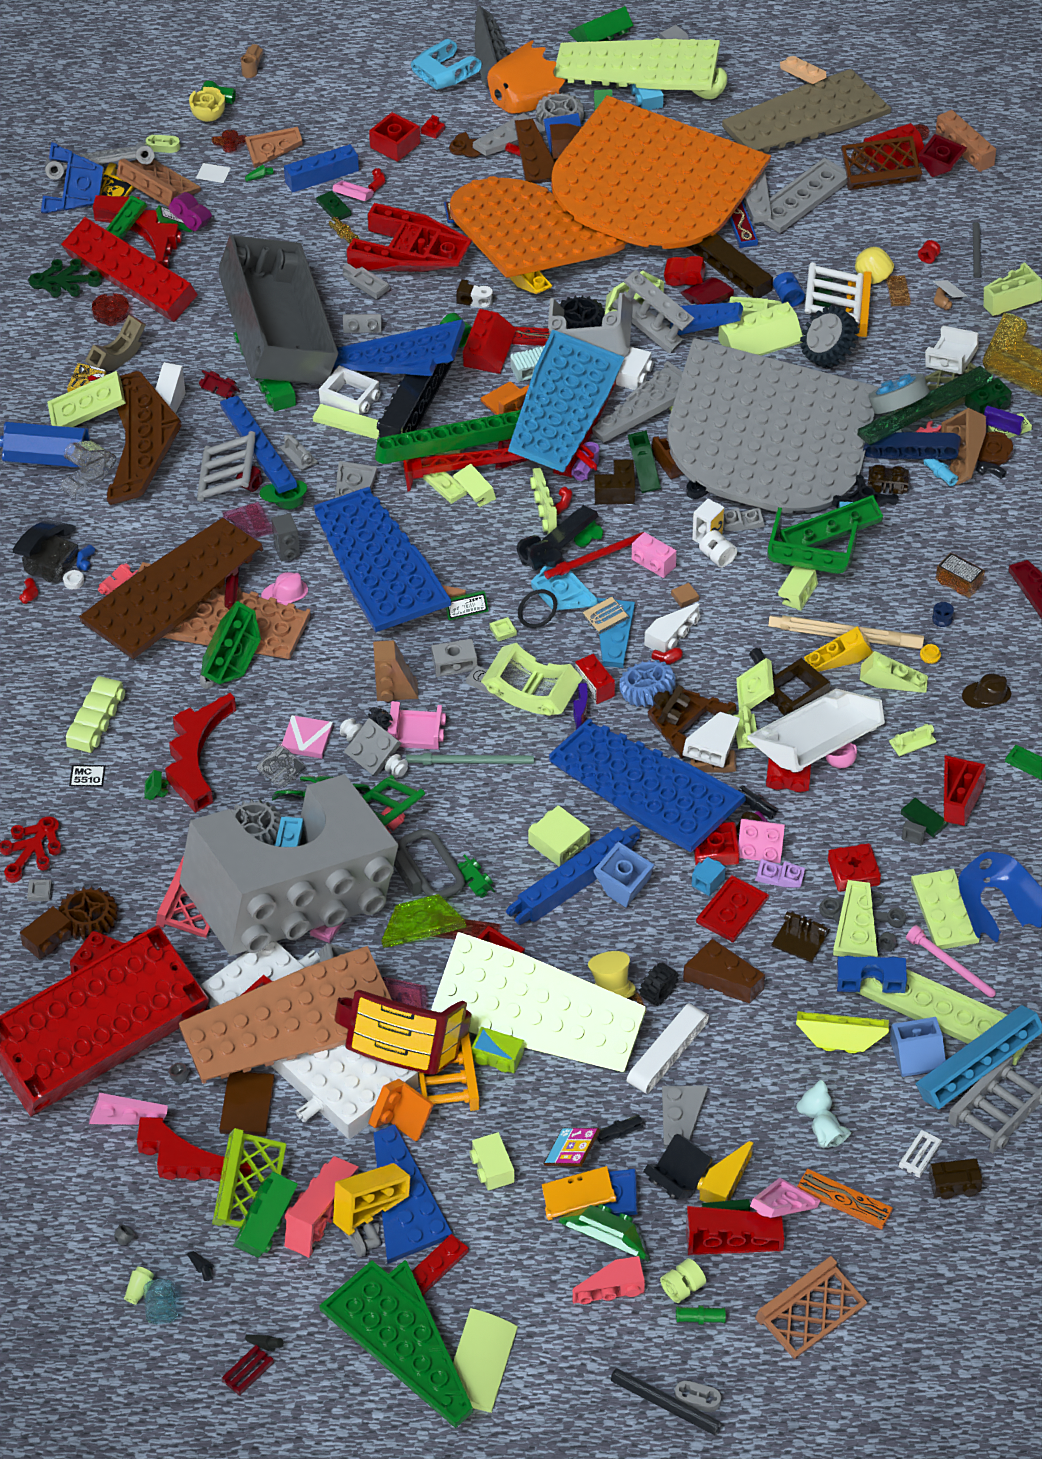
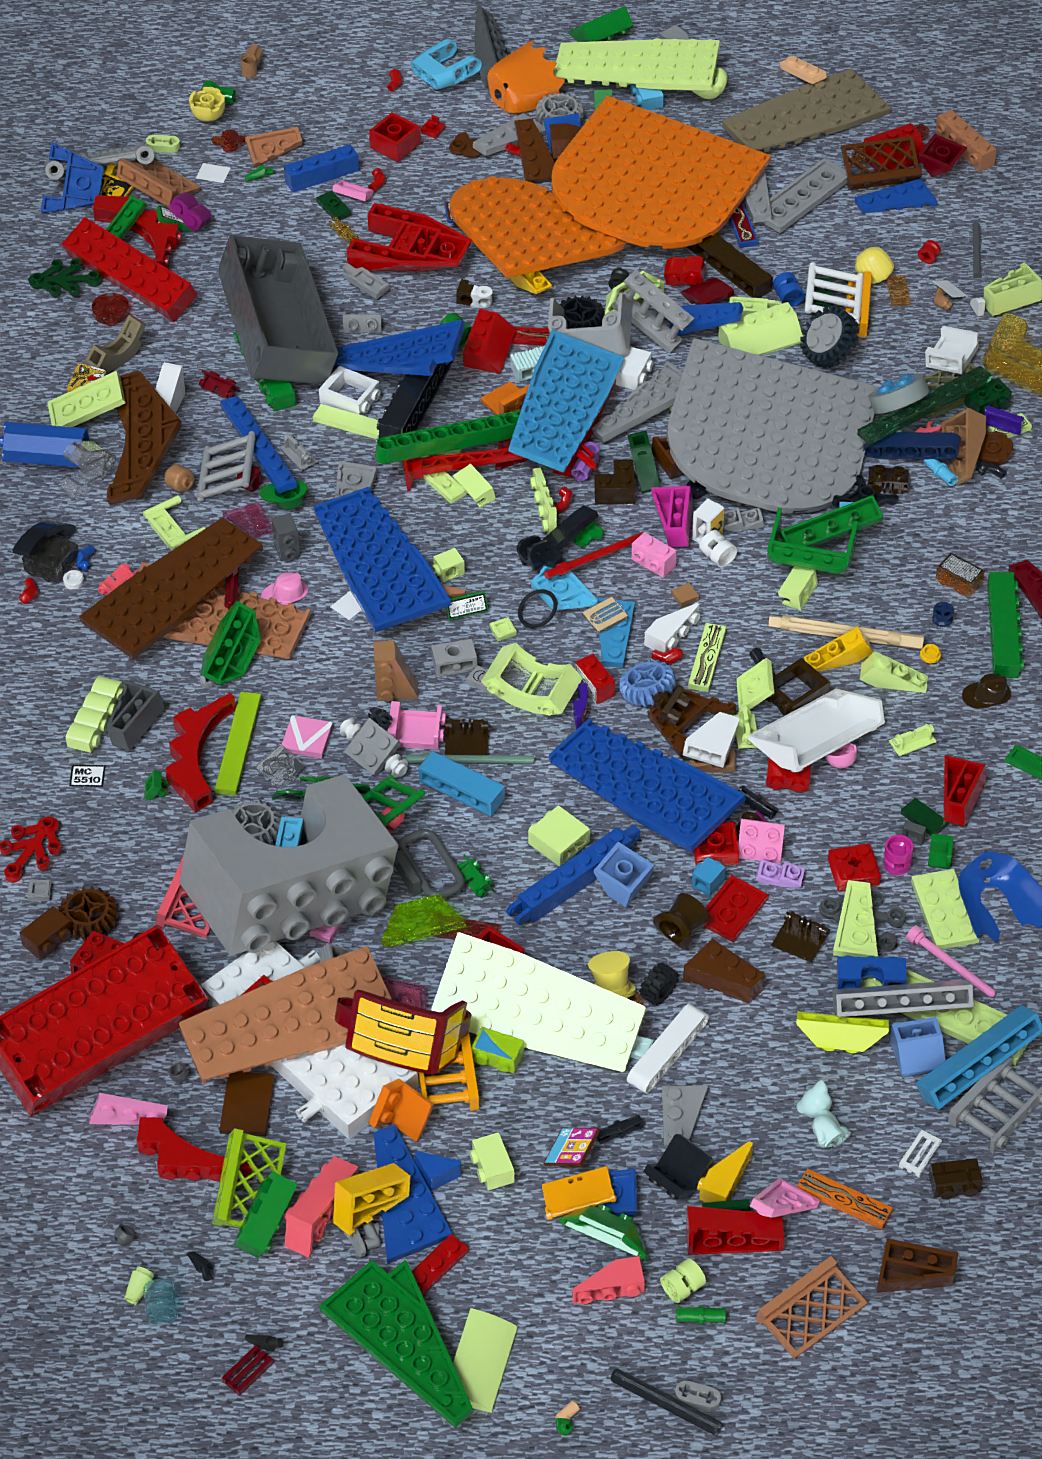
none -> dark grey wedge [106,680,165,751]
none -> yellowish green plate [143,495,206,550]
none -> medium nougat head [165,464,194,493]
none -> lime tile [215,692,261,796]
none -> white sticker [330,591,362,620]
none -> red arm [387,69,403,92]
none -> blue slope [415,1151,462,1191]
none -> dark azure brick [418,751,505,817]
none -> yellowish green brick [432,548,465,583]
none -> dark brown hinge [445,718,488,755]
none -> arm [555,1401,580,1436]
none -> pearl dark grey wheel [608,268,629,289]
none -> light aqua tile [631,1036,654,1060]
none -> dark pink wedge [651,486,694,547]
none -> dark brown hat [653,893,710,949]
none -> yellowish green tile [688,623,726,692]
none -> light grey brick [832,980,974,1017]
none -> blue wing [855,179,937,214]
none -> reddish brown wedge [877,1238,959,1293]
none -> dark pink wheel [883,835,914,875]
none -> green panel [928,834,954,869]
none -> white tile [970,298,986,316]
none -> green brick [987,572,1024,679]

